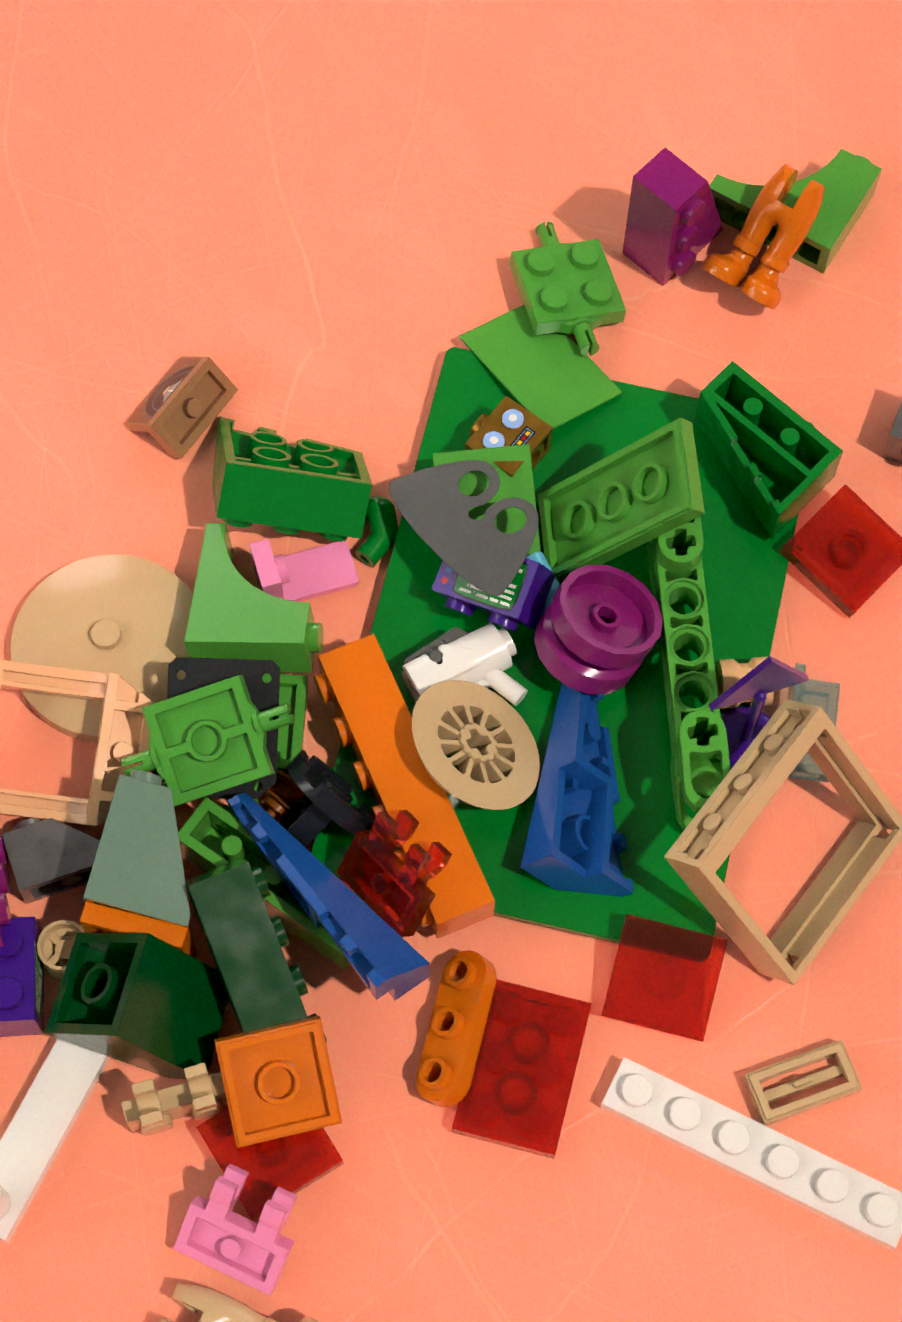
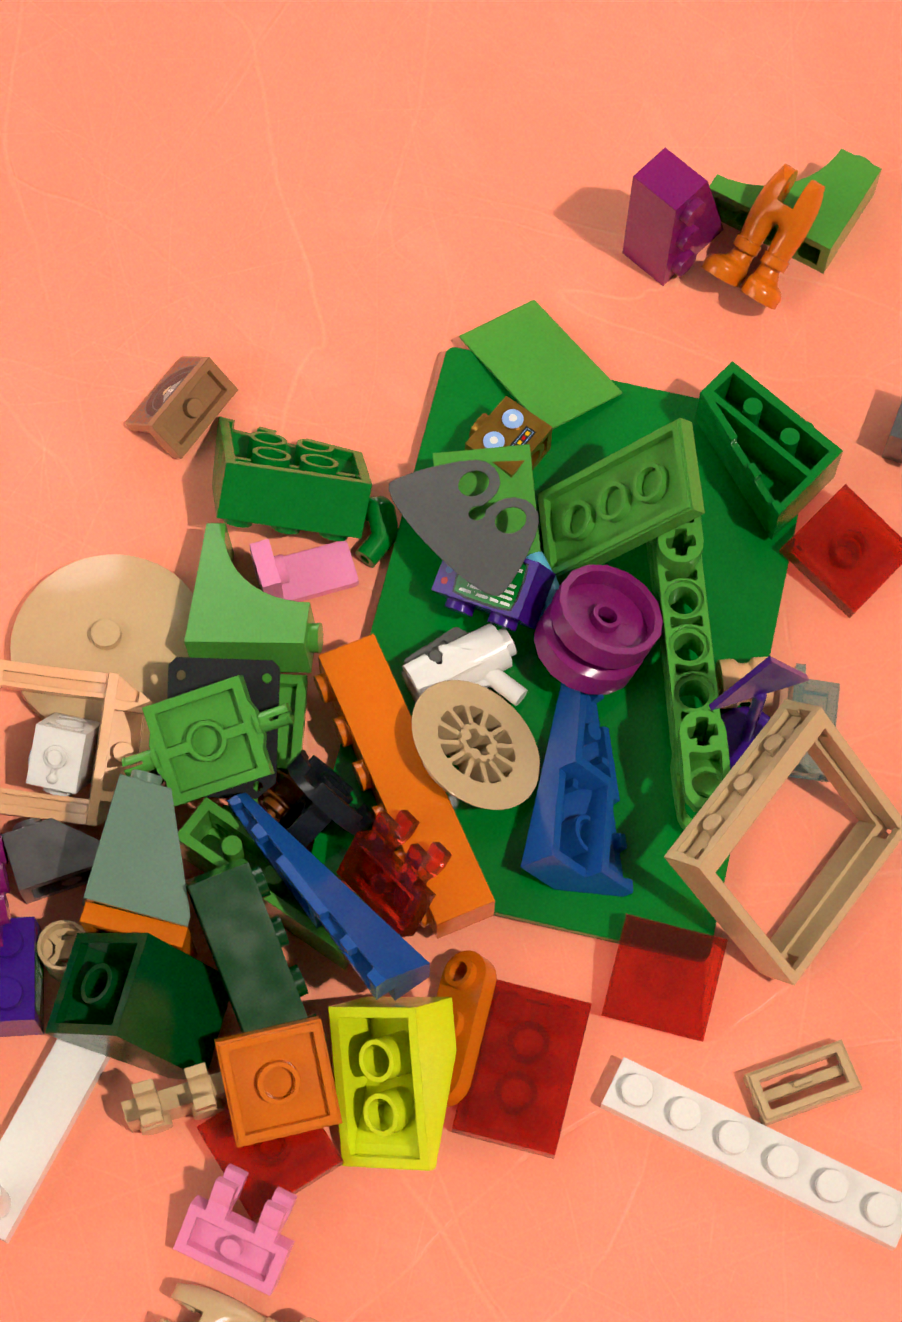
bright green plate [509,222,626,357] -> none
none -> white head [26,712,100,796]
none -> neon yellow slope [328,997,457,1171]

